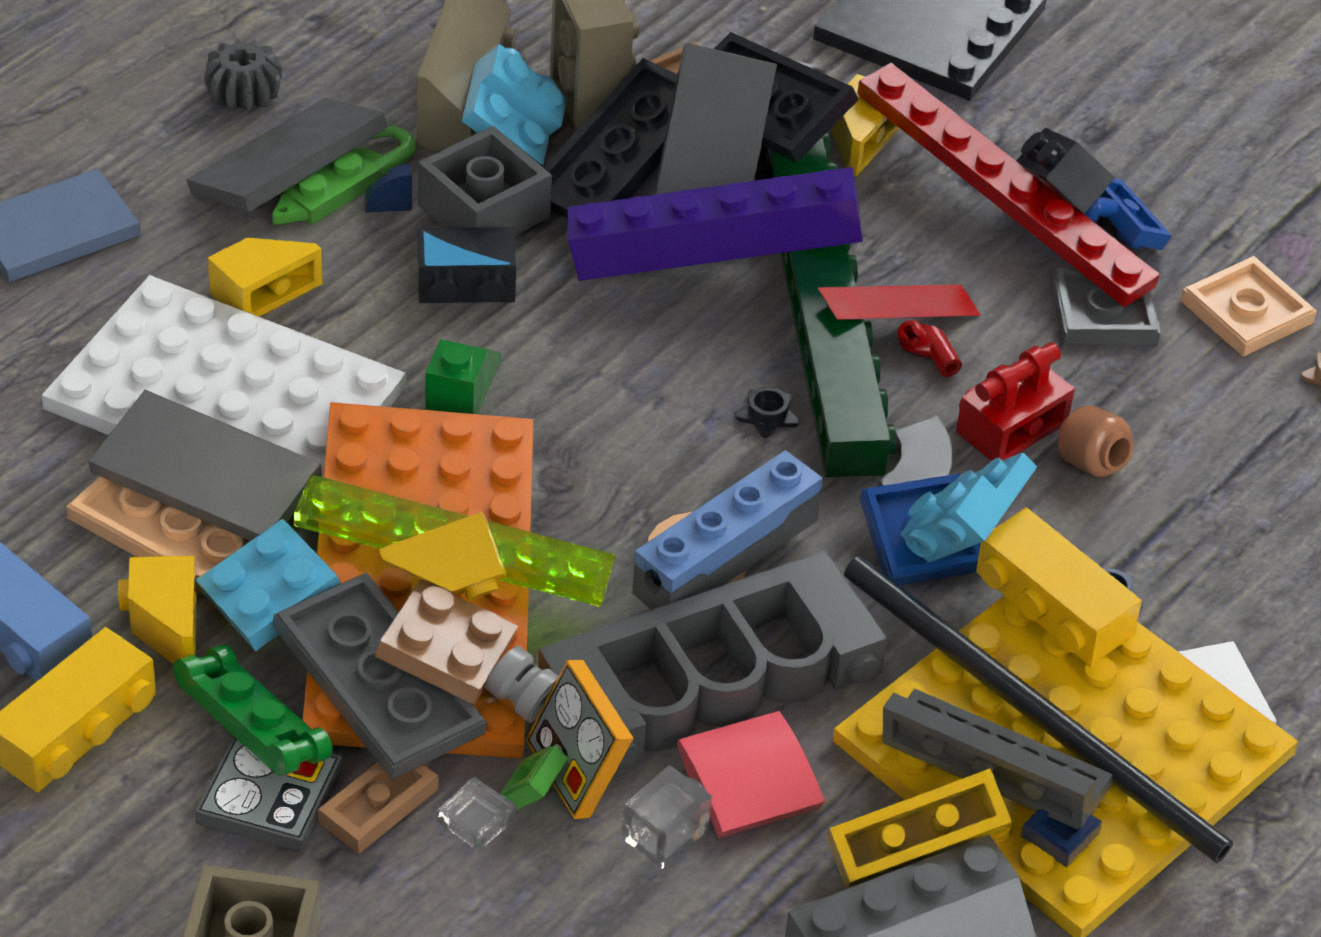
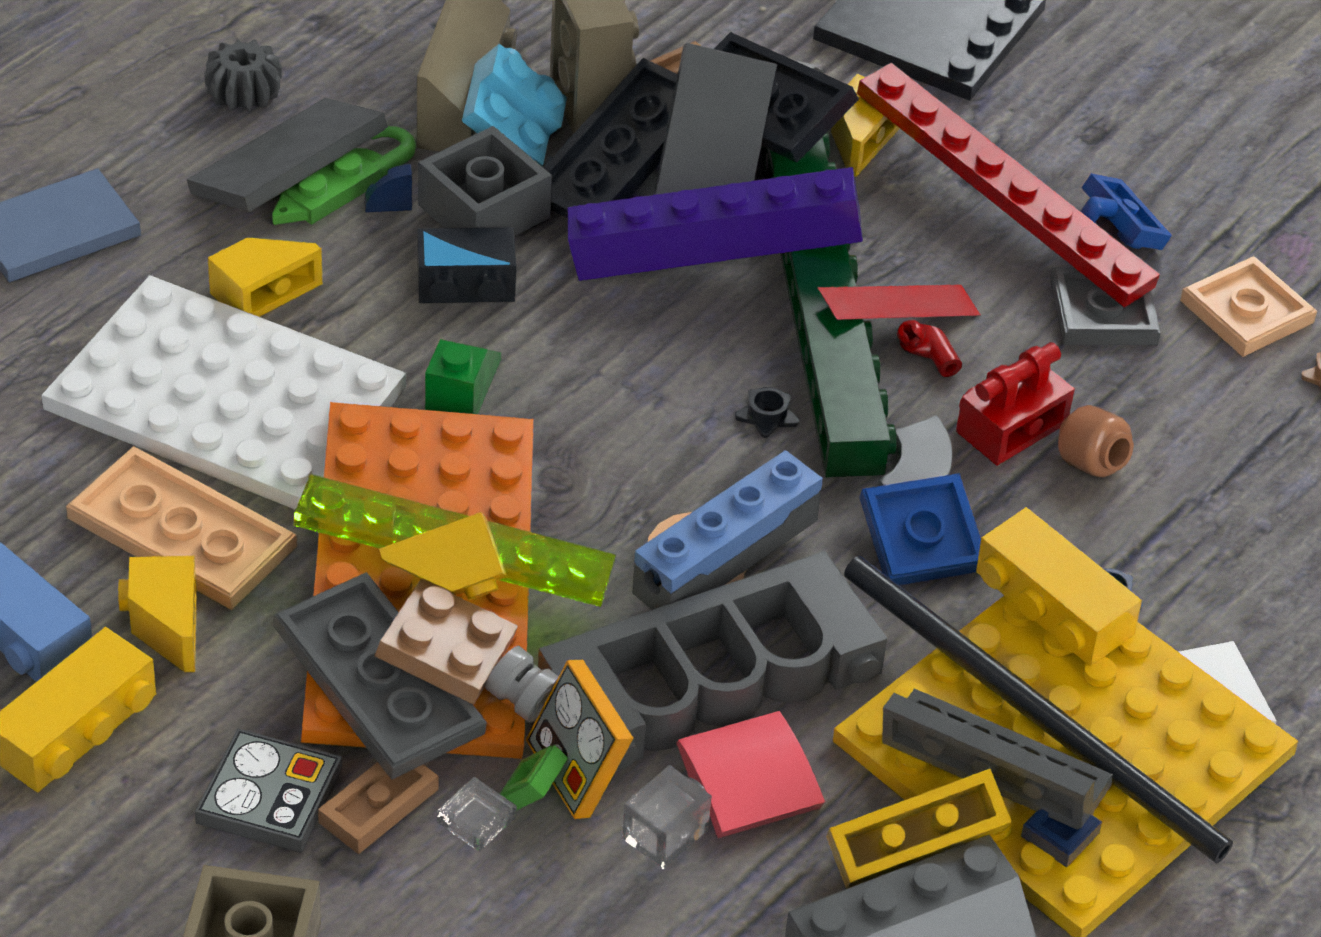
dark grey tile [88,390,322,541] -> none
green plate [173,644,332,776] -> none
medium azure plate [196,519,341,652] -> none
medium azure plate [900,452,1037,563] -> none
black brick [1016,128,1115,214] -> none

